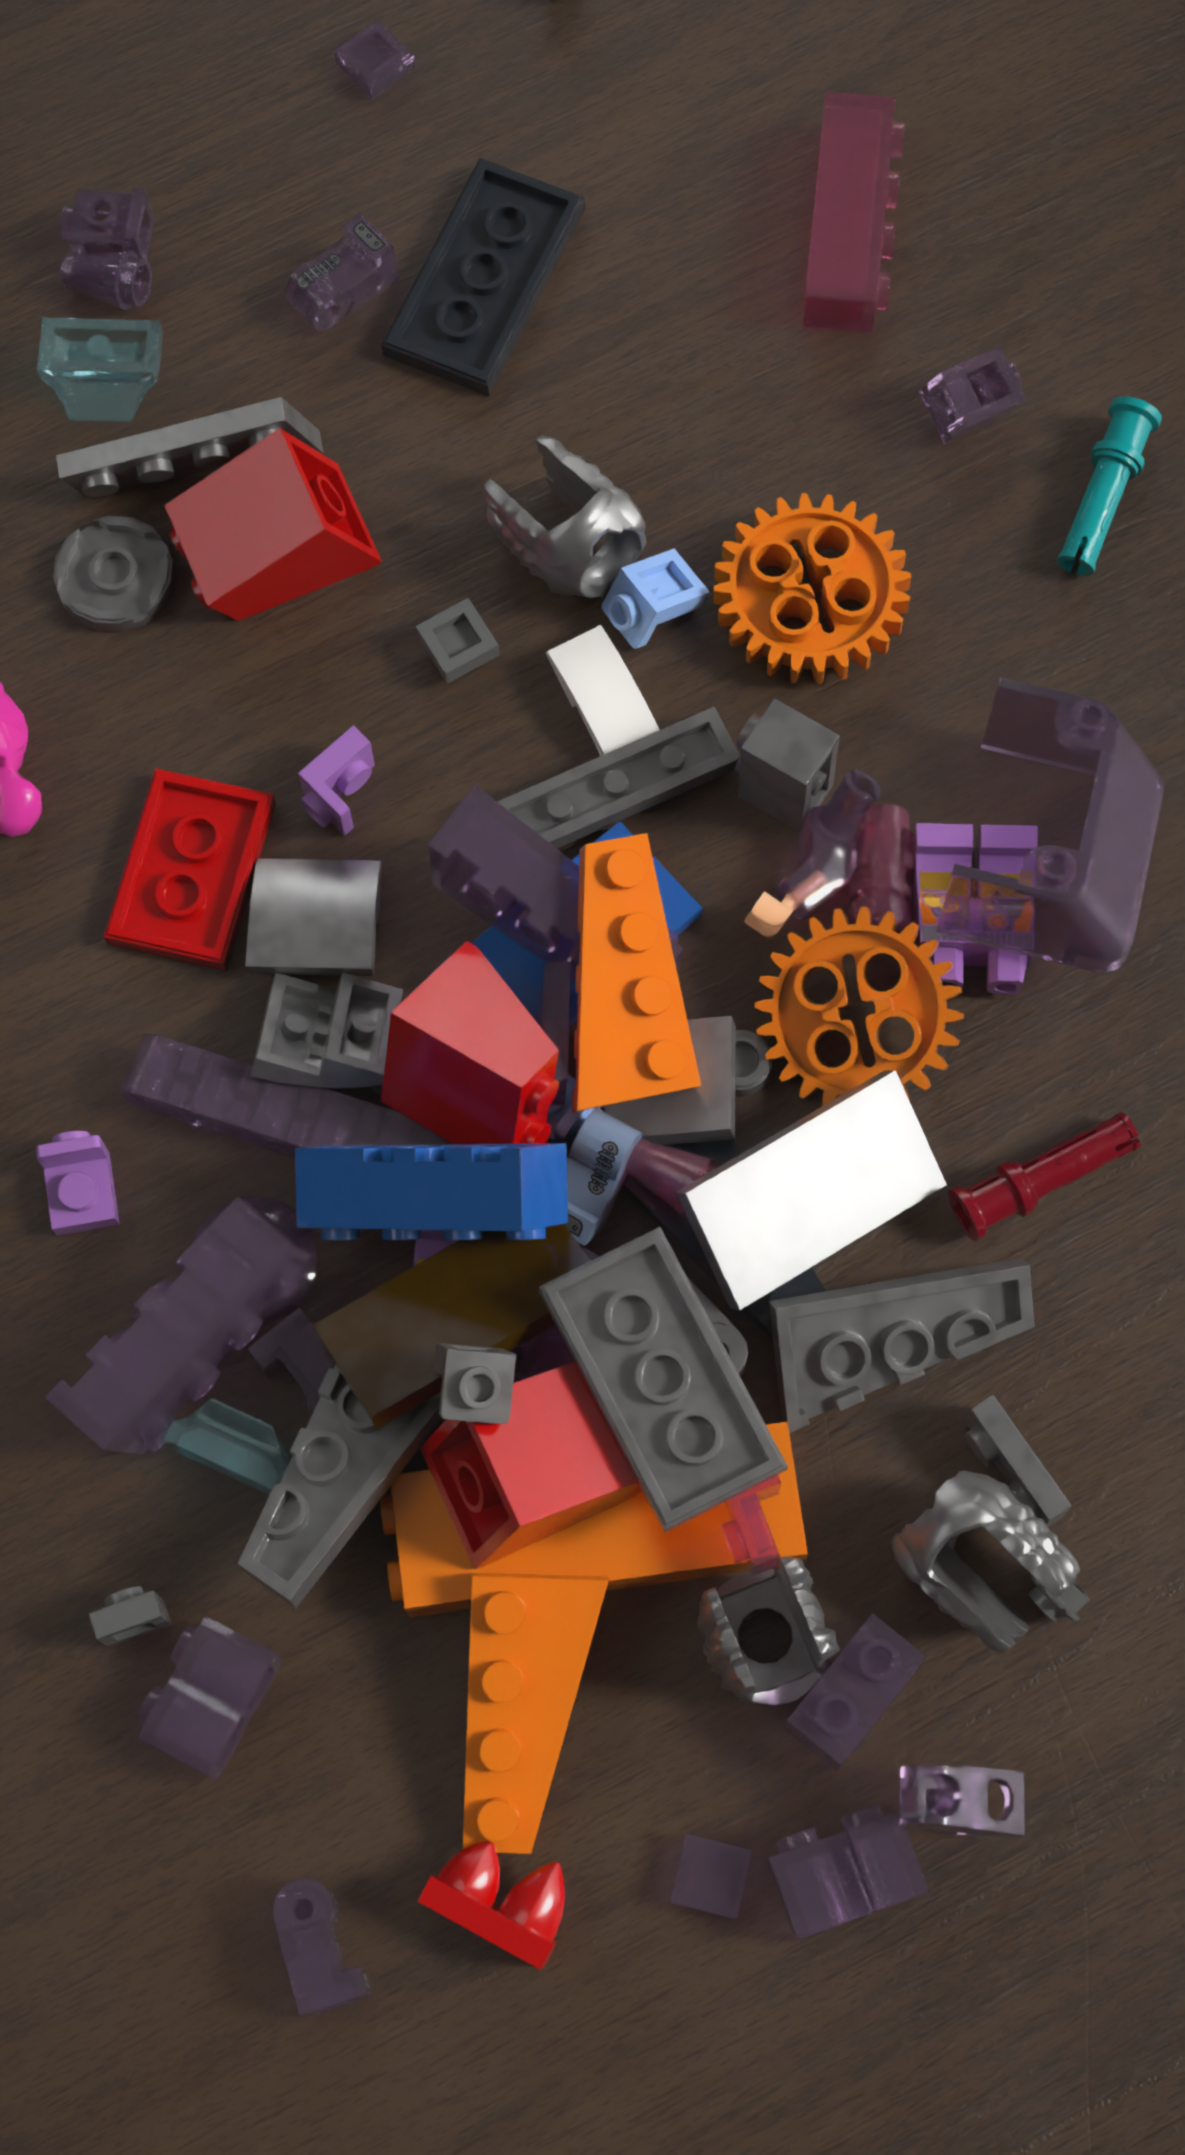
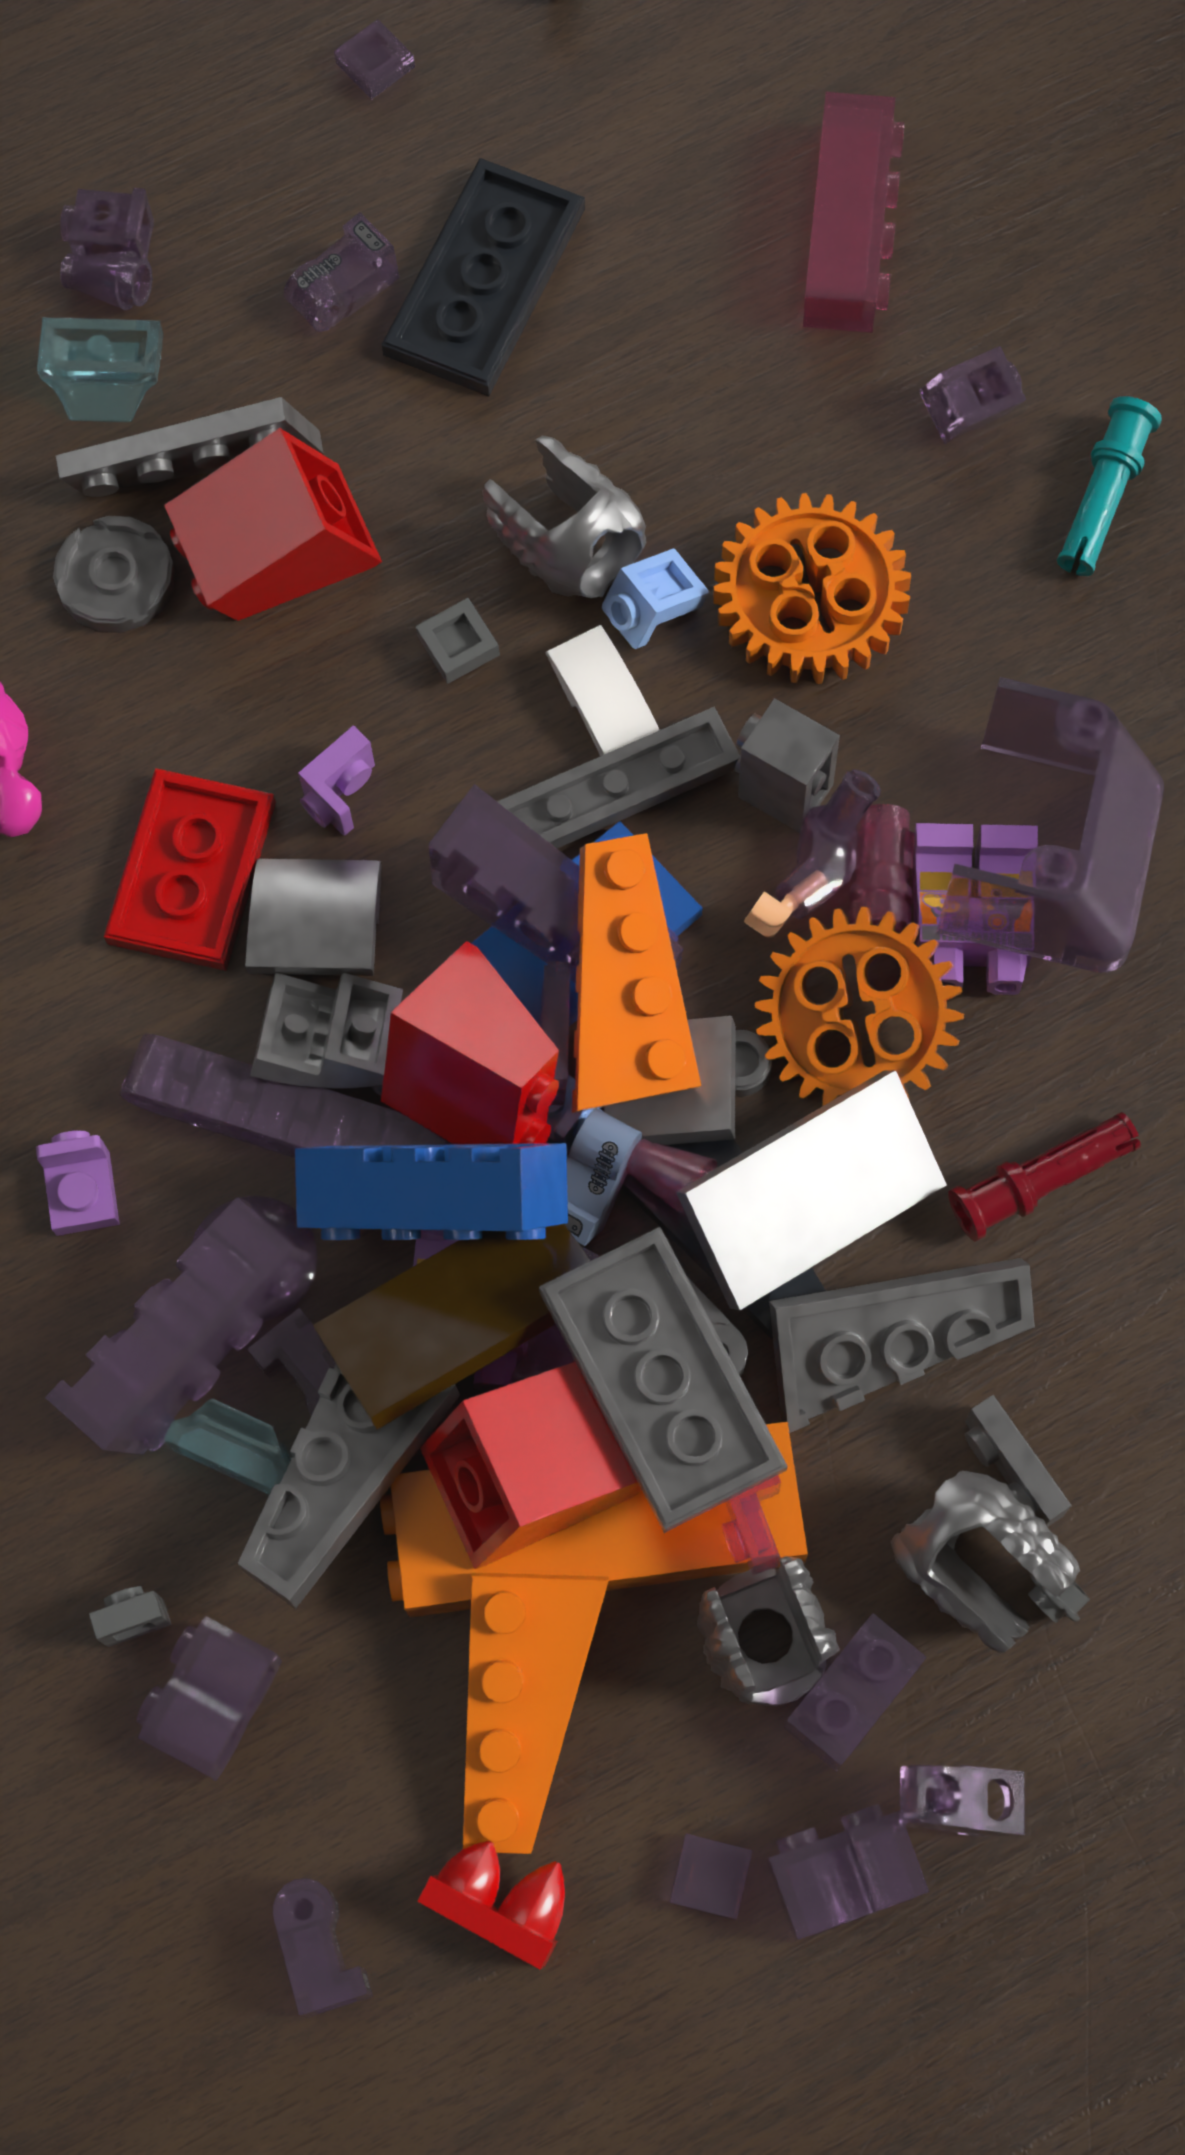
flat silver bracket [434,1343,516,1424] -> none

